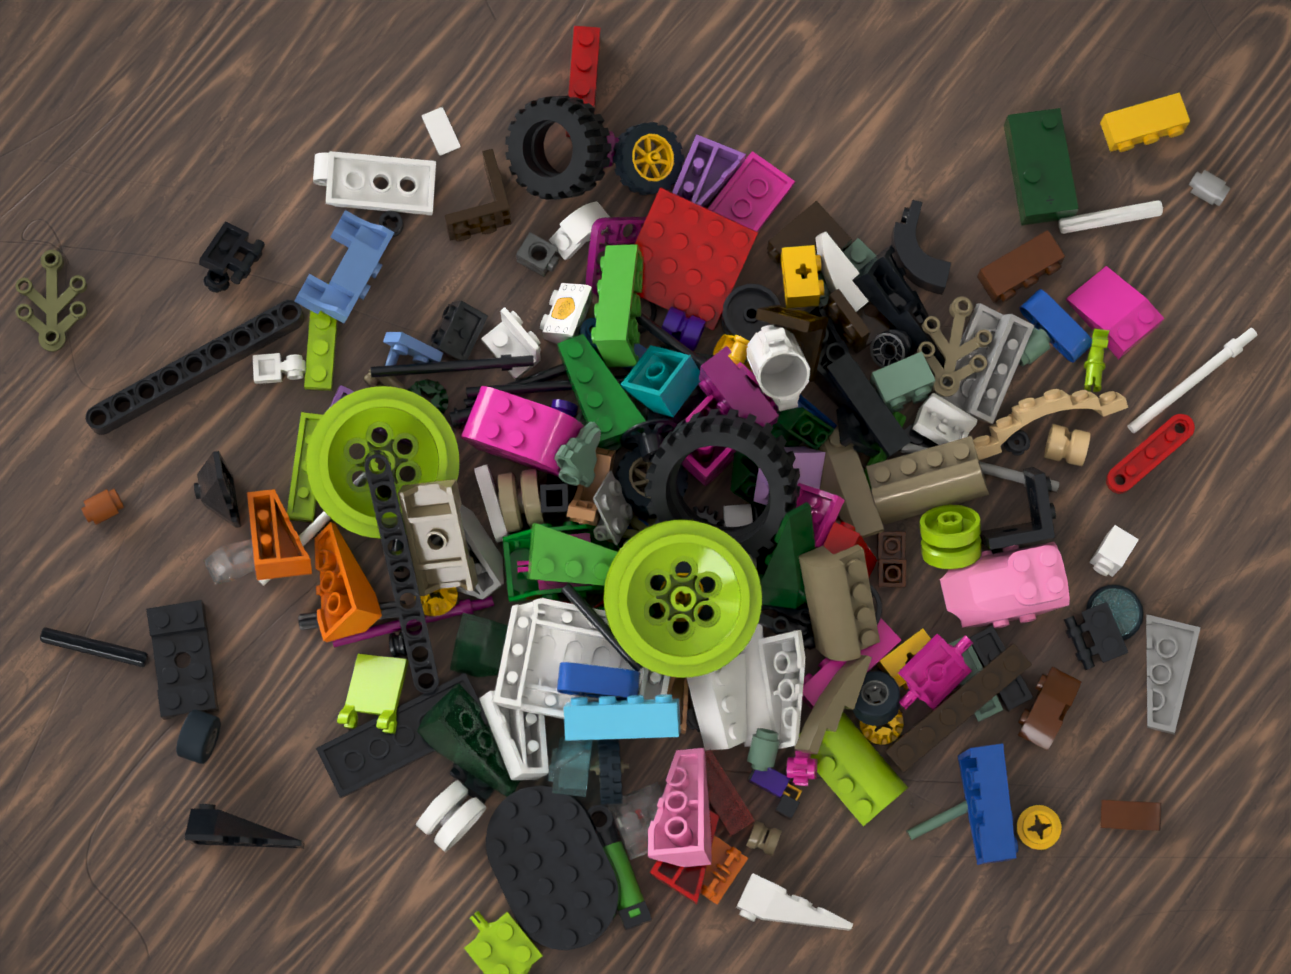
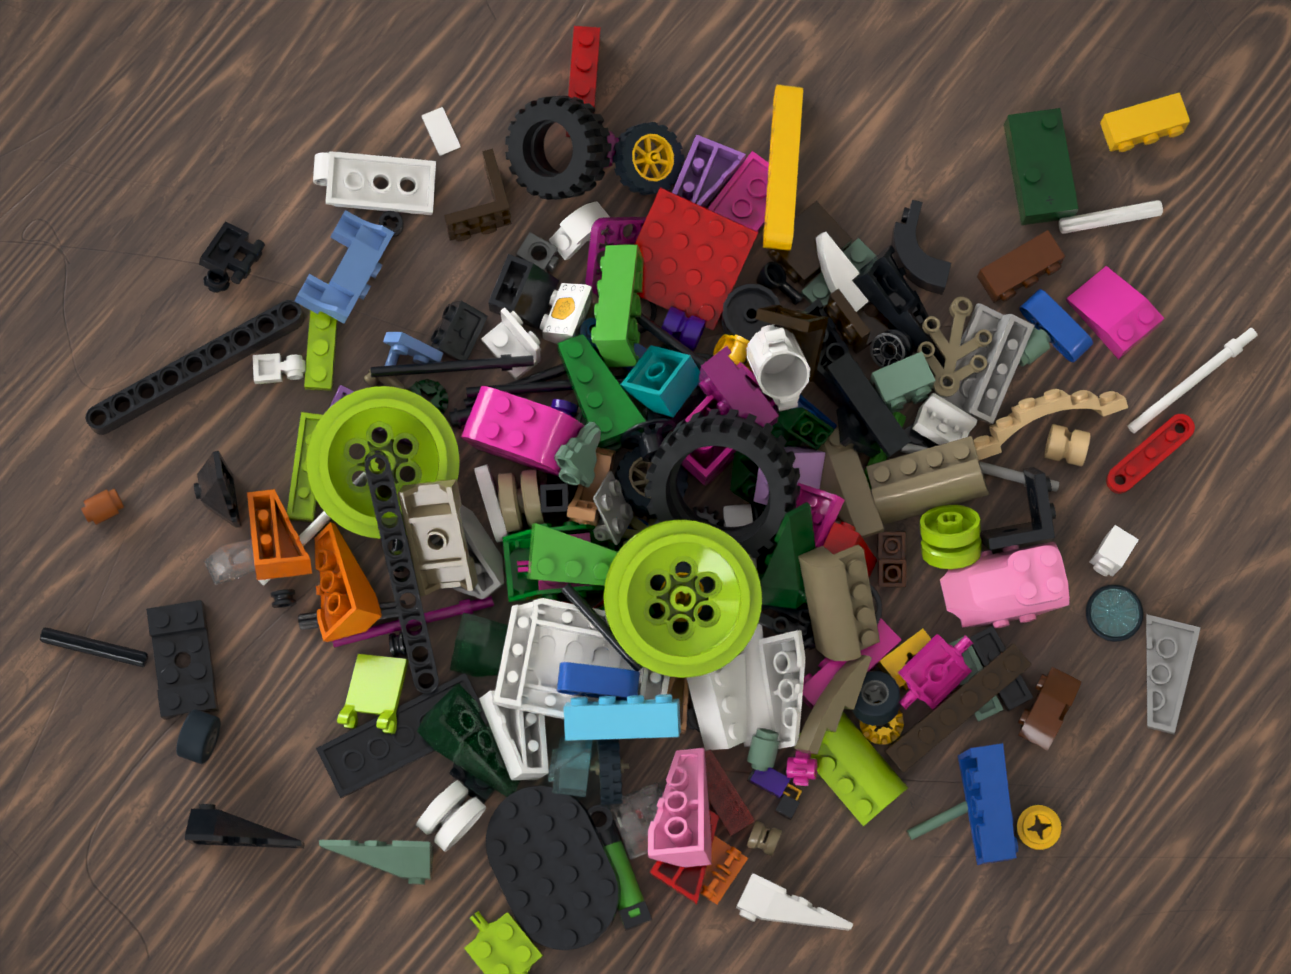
olive plant [15,250,88,352] -> none
yellow gear [414,587,458,616] -> none
yellow brick [781,245,824,308] -> none
black plate [1004,430,1030,456] -> none
black plate [1064,601,1129,670] -> none
lime piece [1084,328,1109,392] -> none
reddish brown slope [1101,800,1161,831] -> none
light grey brick [1189,169,1231,206] -> none
none -> black bush [270,589,297,608]
none -> sand green wedge [319,840,433,885]
none -> black slope [488,254,559,330]
none -> black bar [756,262,804,305]
none -> yellow beam [763,84,803,251]

